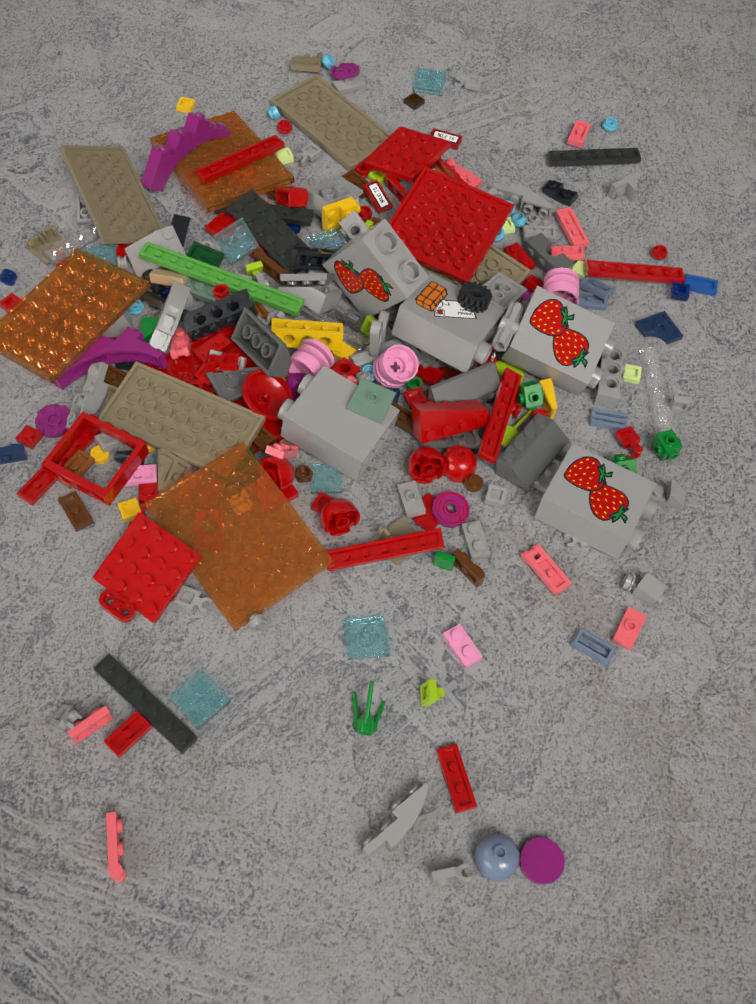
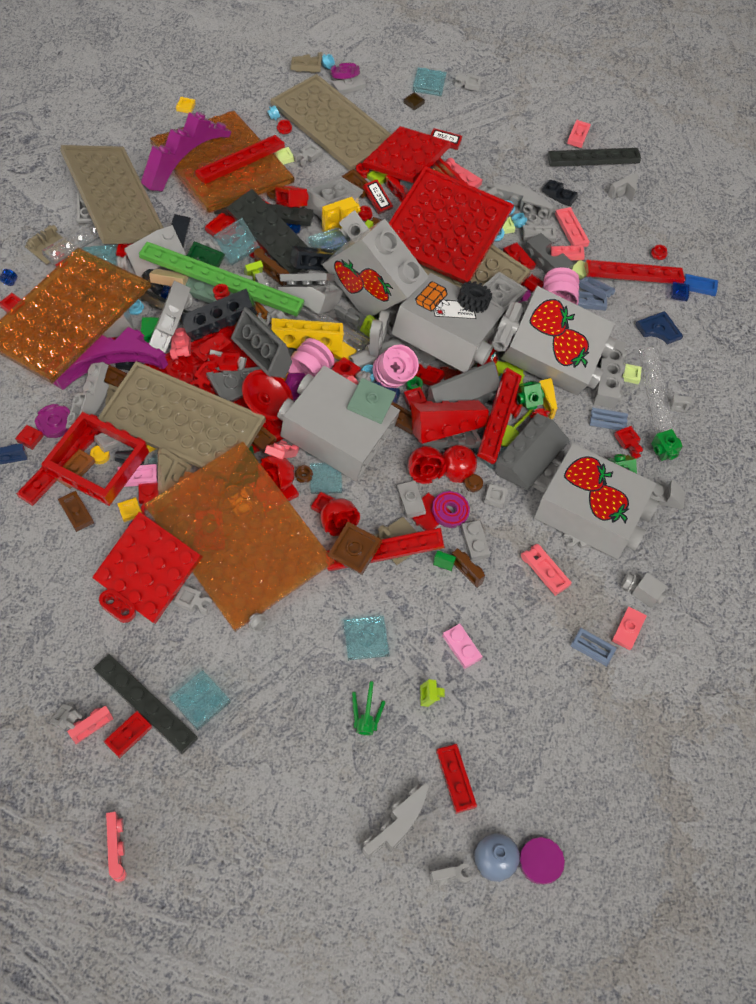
medium azure plate [603,117,618,132] -> none
none -> reddish brown plate [327,522,383,575]

